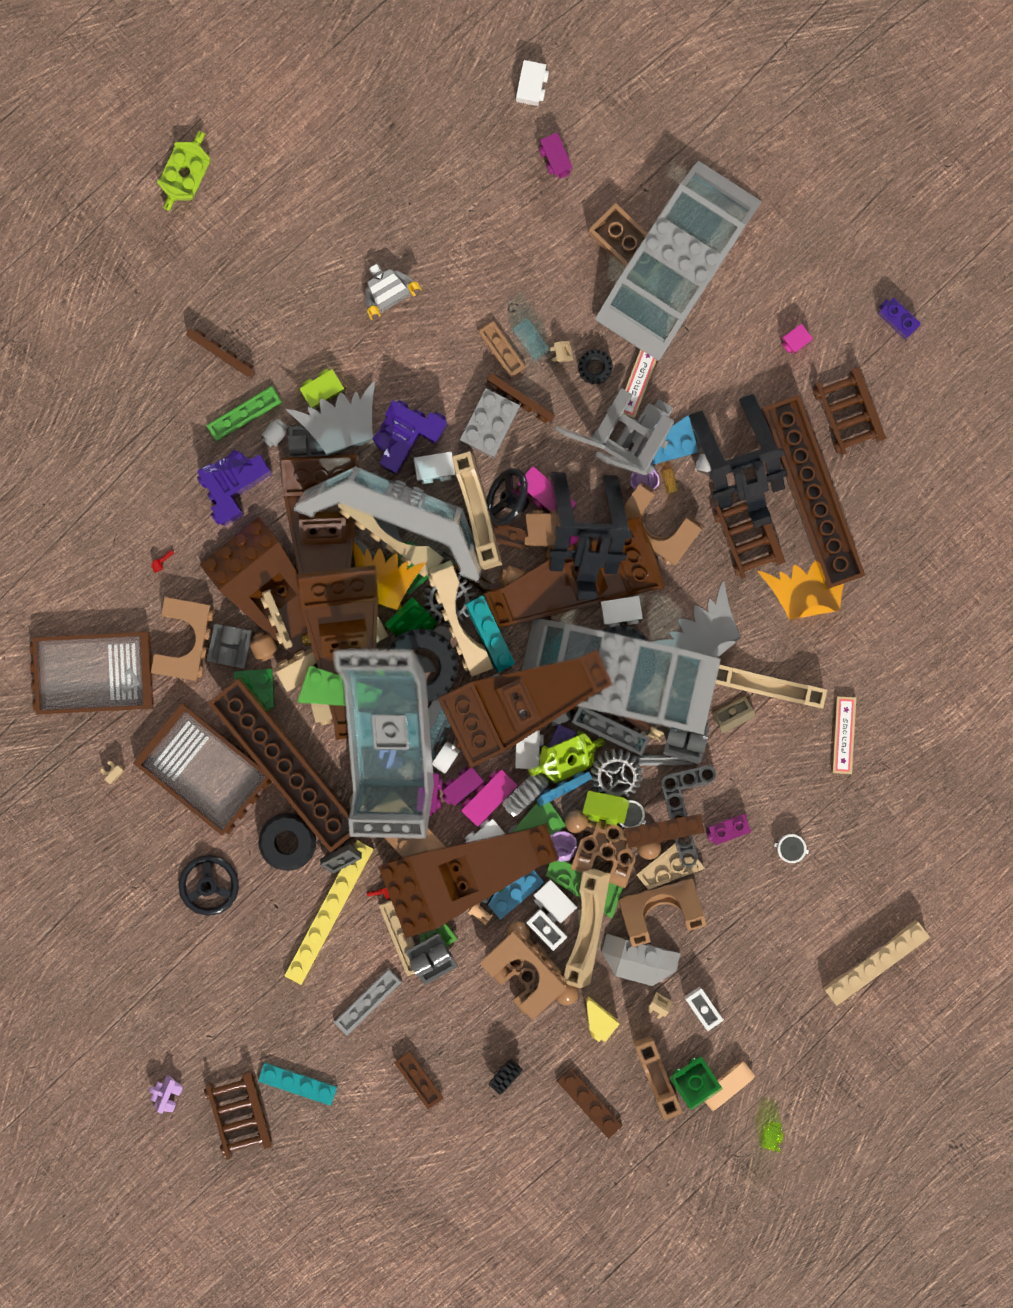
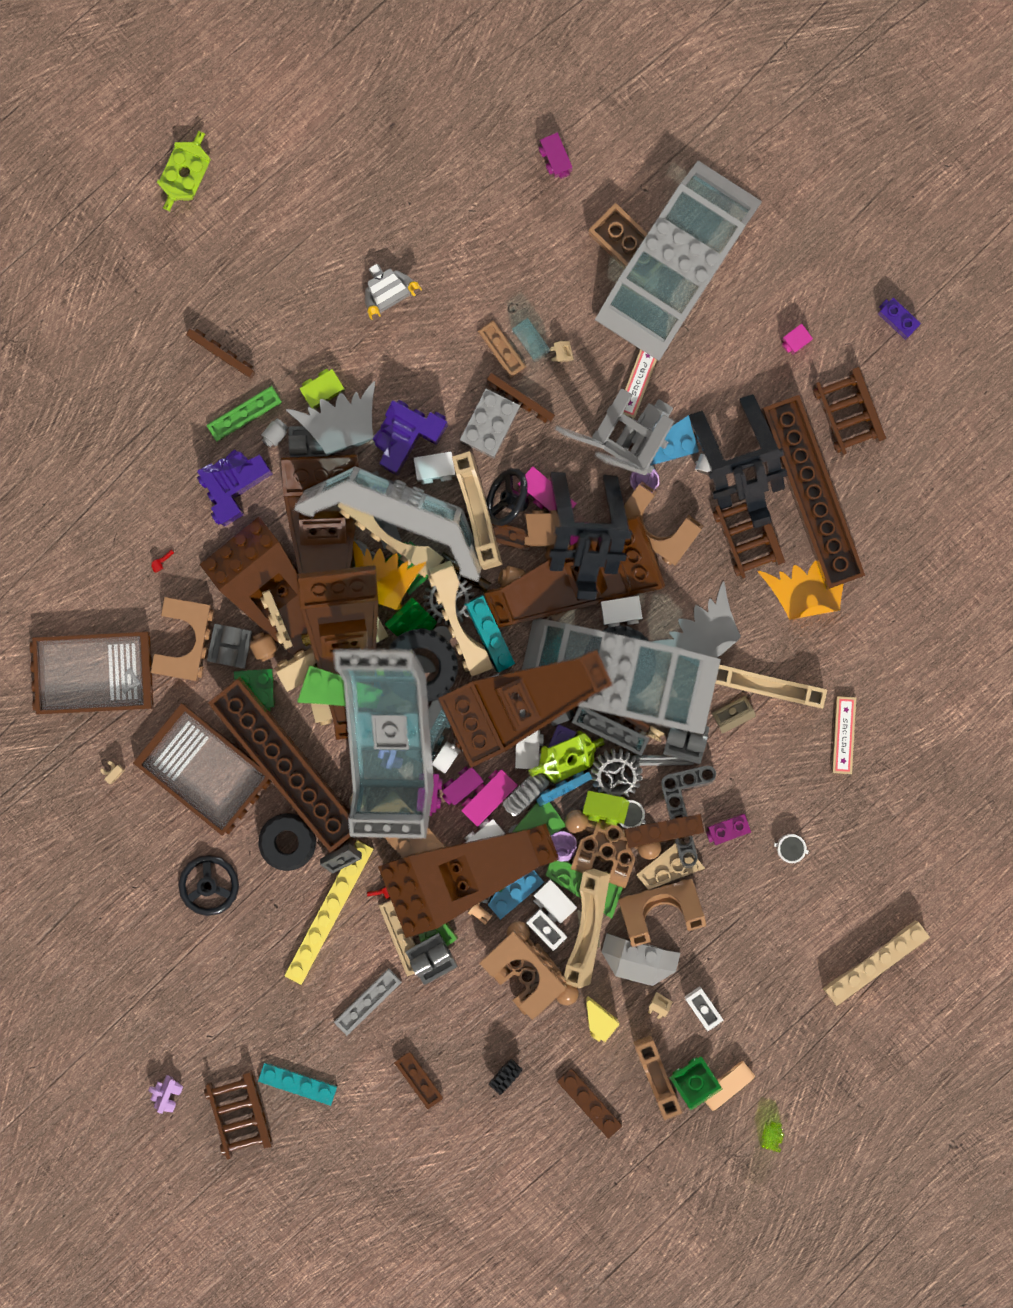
white brick [516,60,549,106] -> none
black tyre [578,349,613,385] -> none
clear yellow pin [661,468,679,494] -> none

